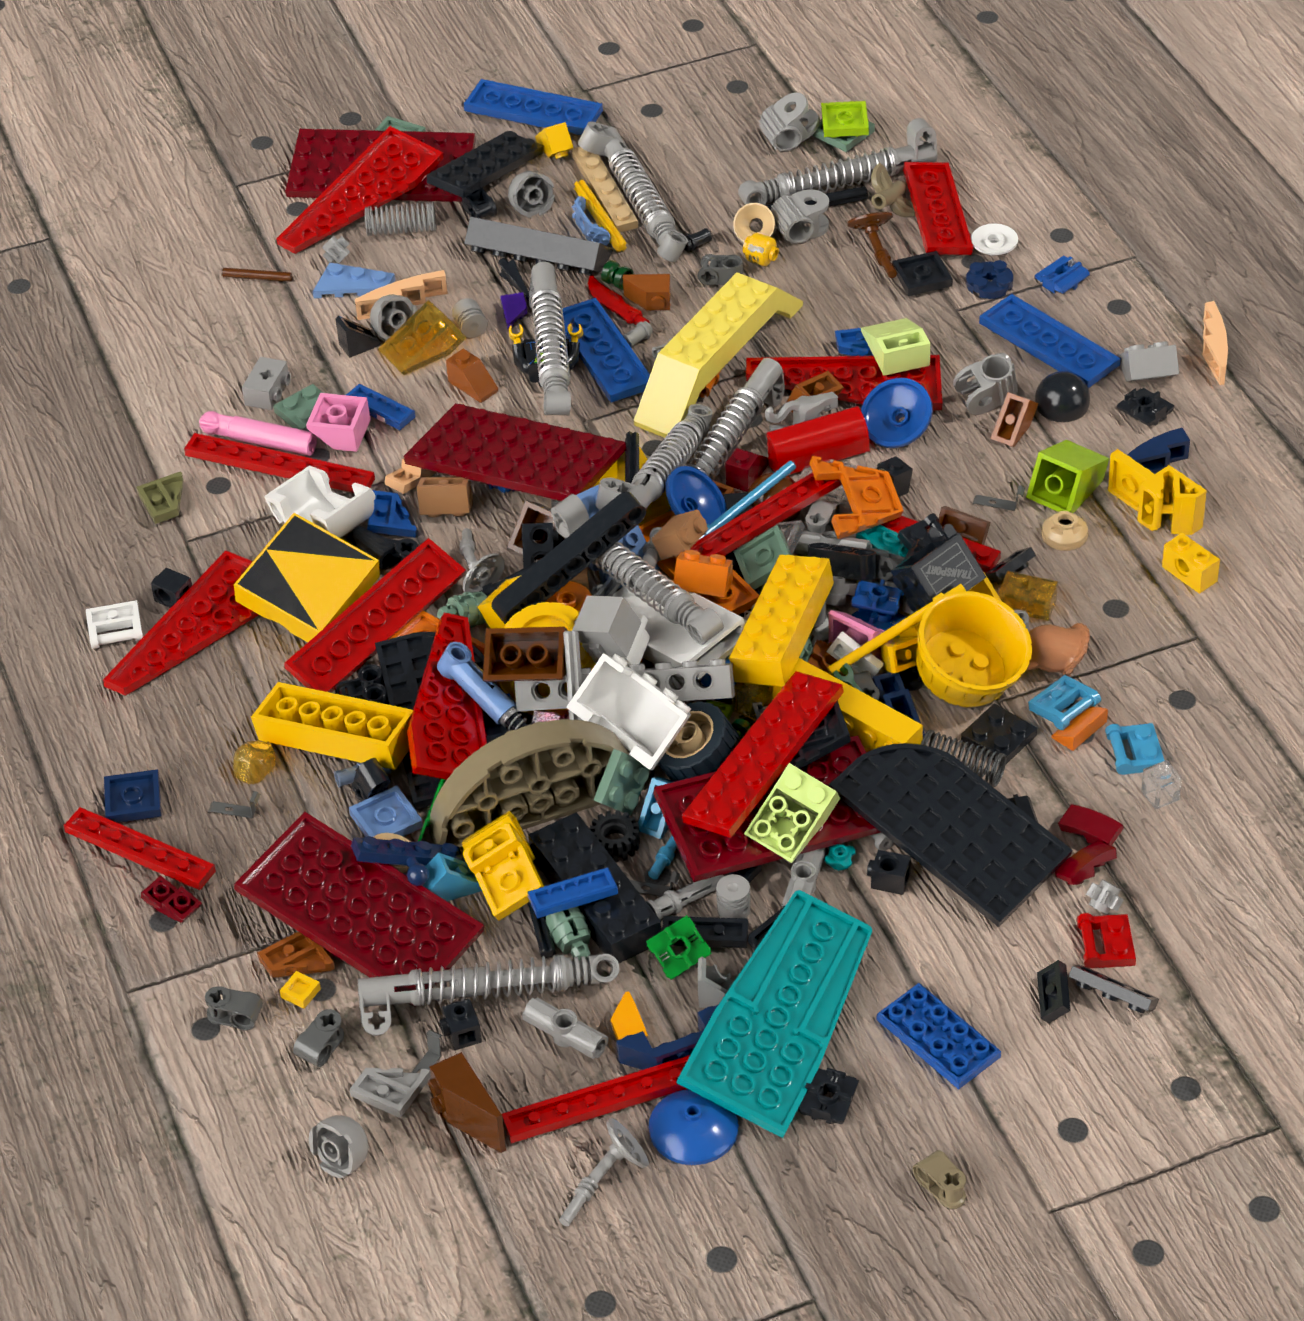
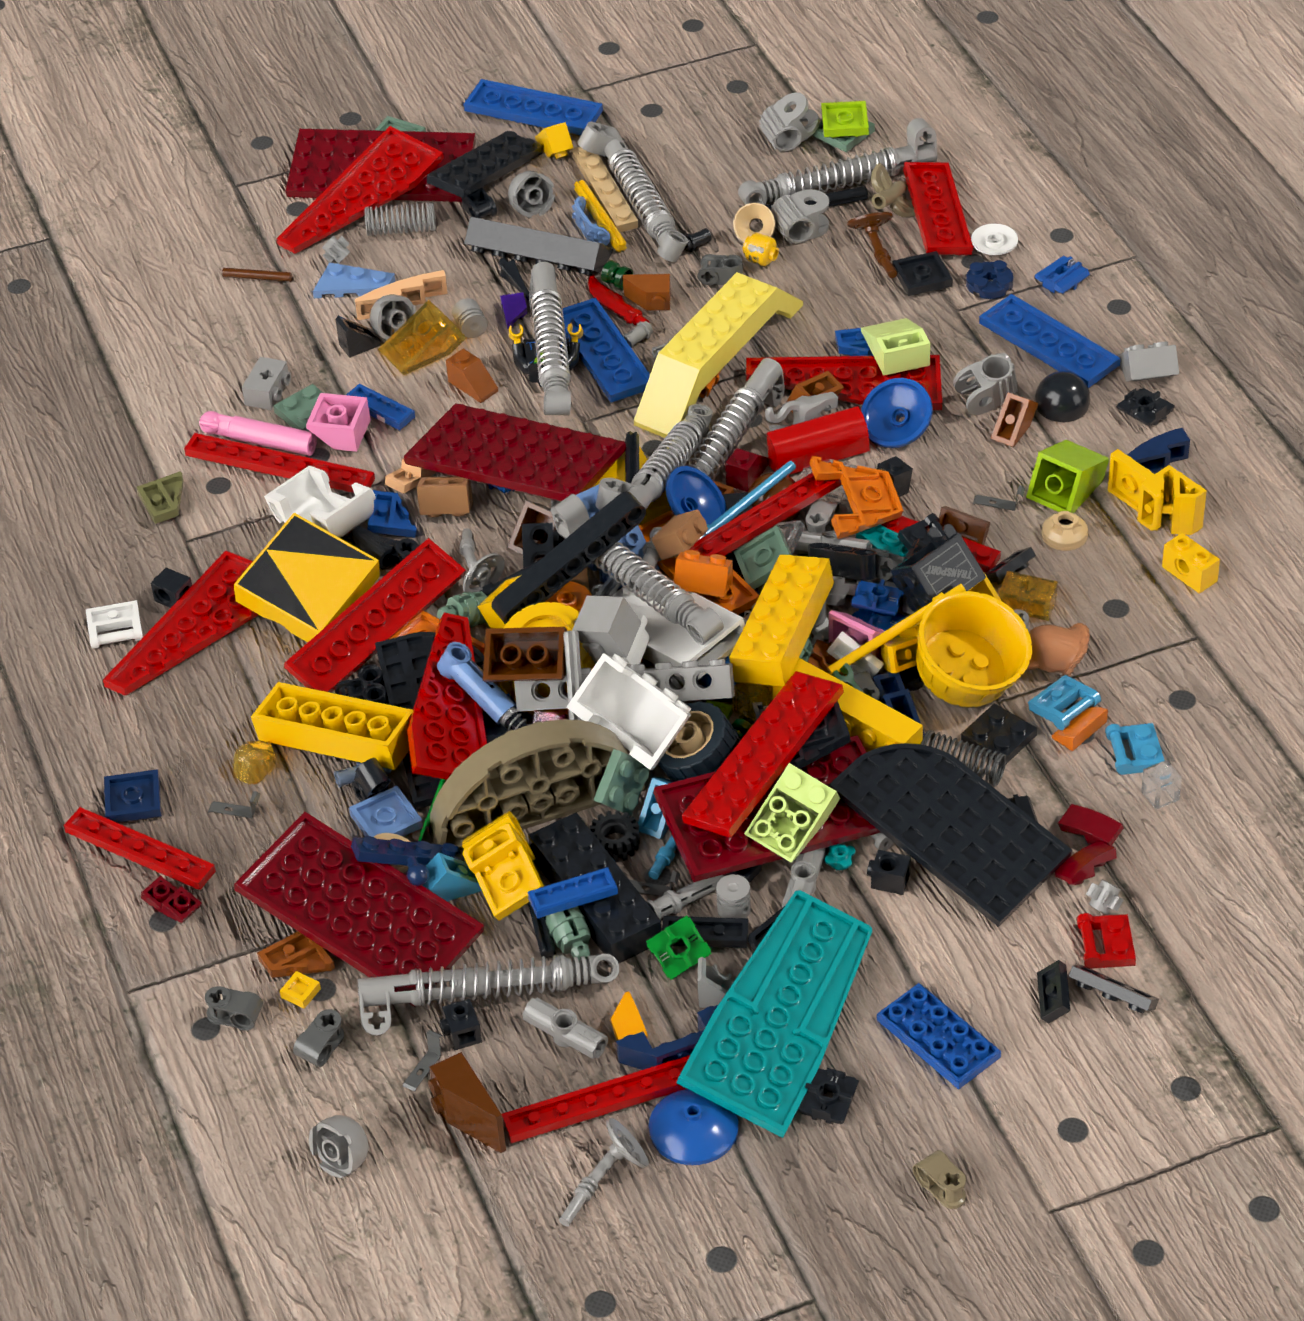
light grey wing [350,1068,431,1118] -> none
light nougat slope [1202,301,1228,385] -> none

